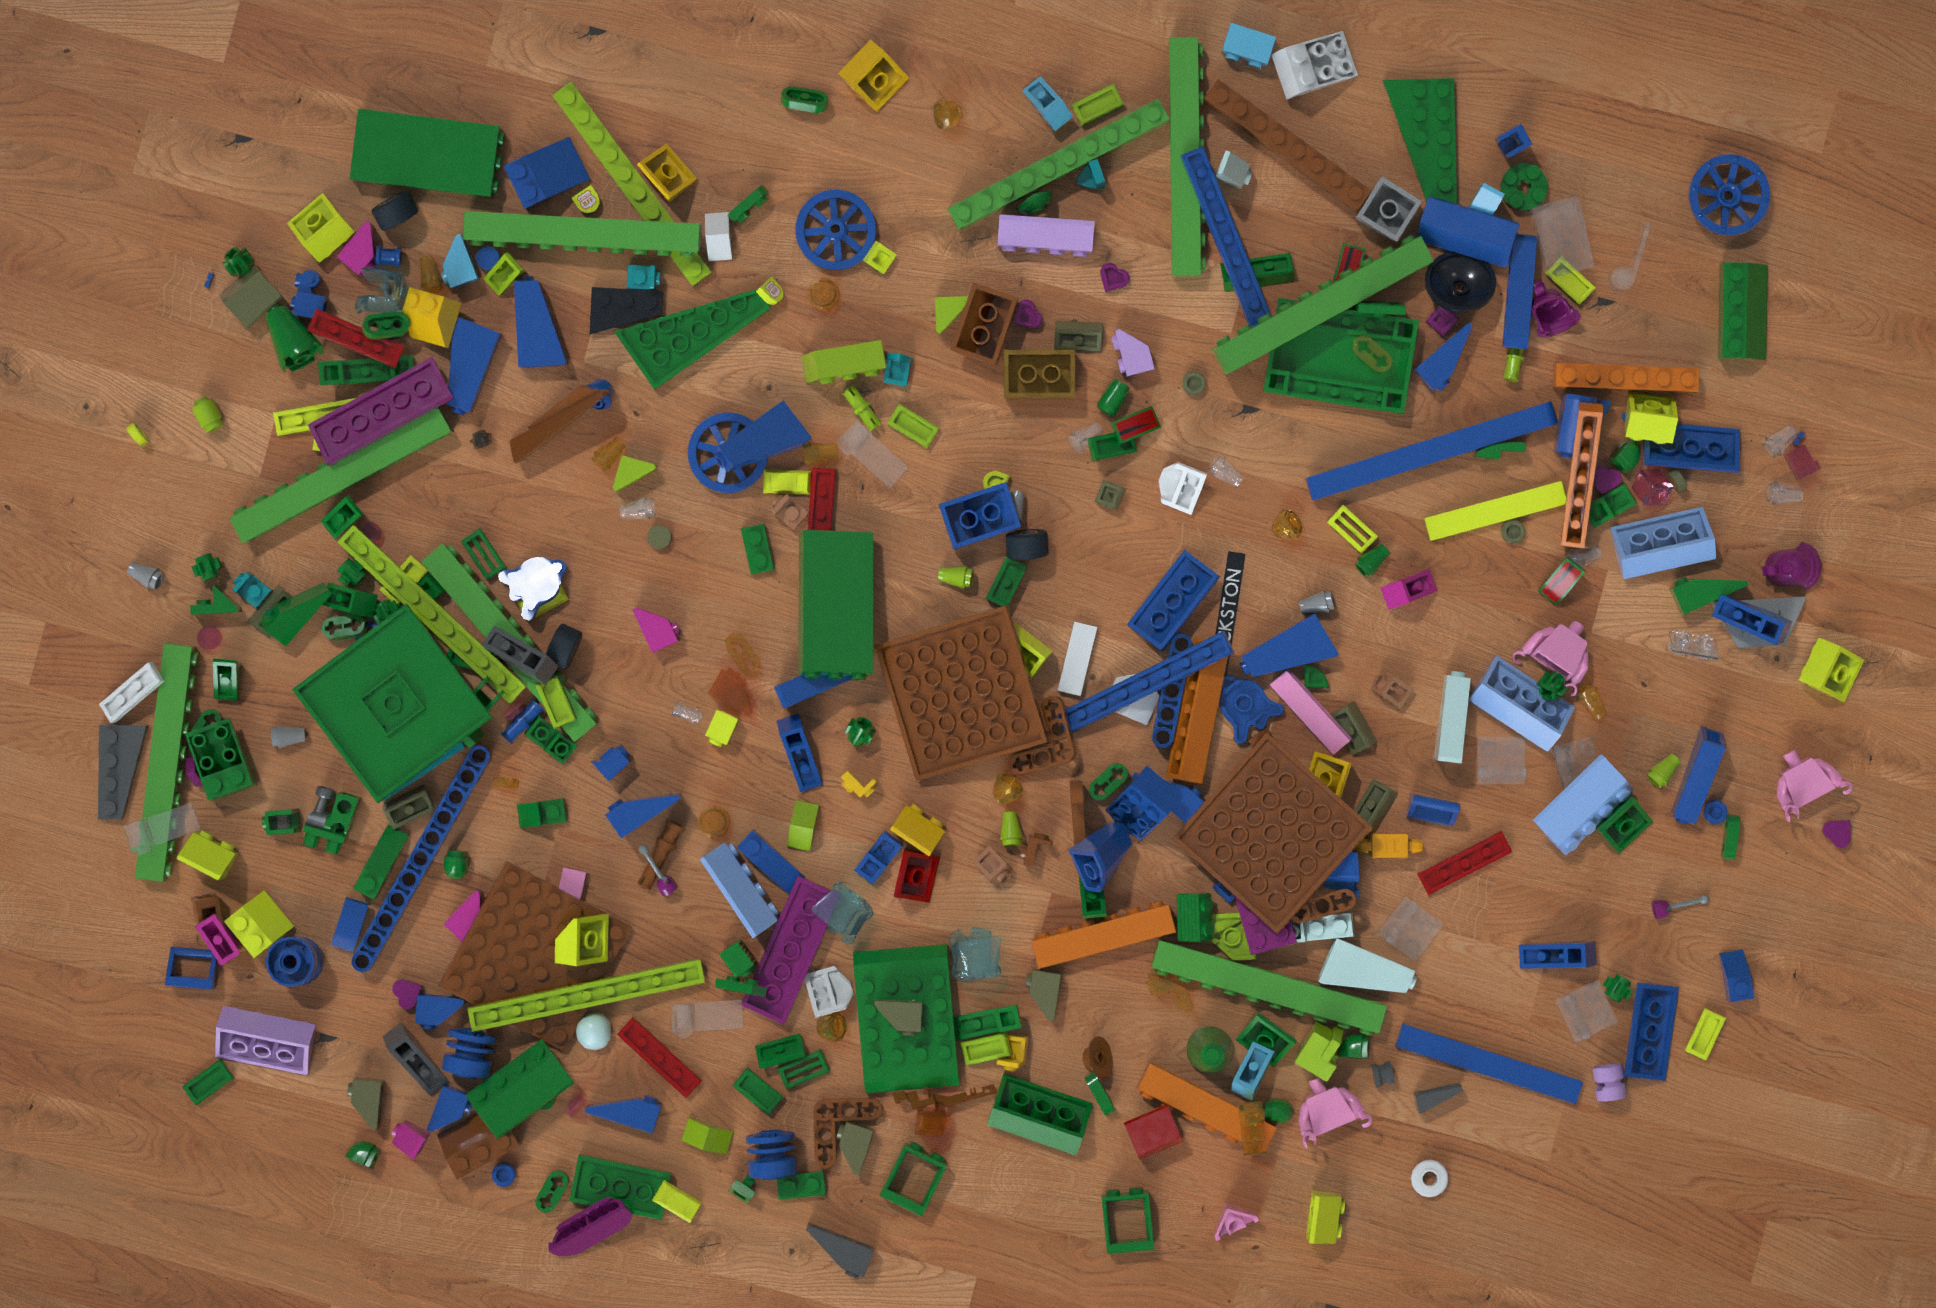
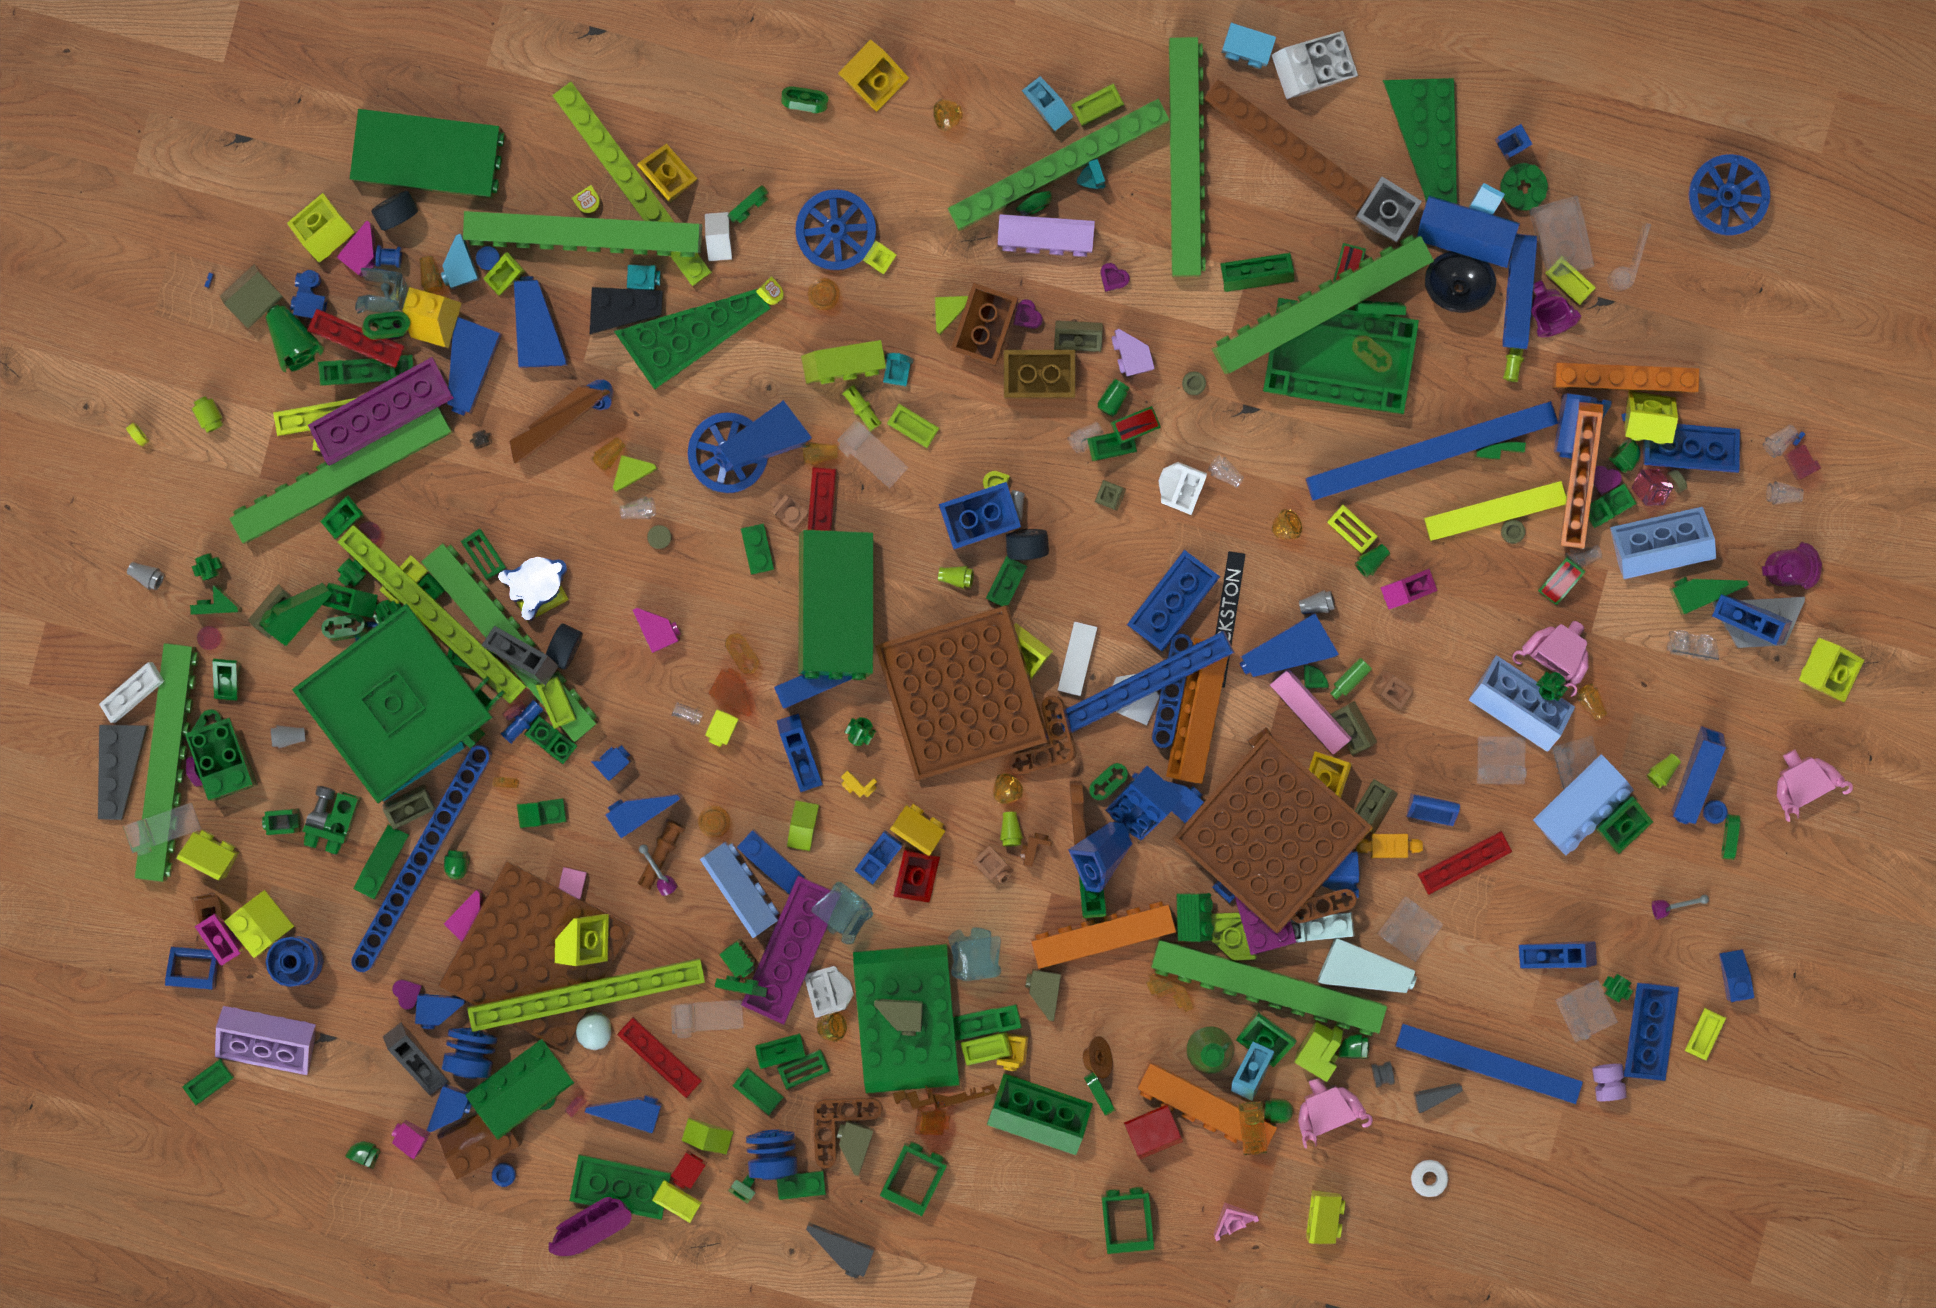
green gear [223,247,254,276] -> none
teal bracket [232,572,272,608] -> none
blue slope [331,897,369,952] -> none
olive slope [348,1077,384,1129] -> none
blue slope [504,137,591,211] -> none
green beam [535,1170,569,1213] -> none
neon yellow tile [763,470,811,495] -> none
blue tile [1180,147,1271,327] -> none
light aqua slope [1215,151,1252,189] -> none
blue tile [1220,675,1284,744] -> none
blue slope [1414,322,1472,391] -> none
magenta tile [1426,306,1459,336] -> none
light aqua slope [1434,671,1471,764] -> none
green slope [1718,262,1768,360] -> none
magenta tile [1822,820,1851,848] -> none
none -> red brick [671,1150,707,1189]
none -> bright green cylinder [1330,658,1372,700]

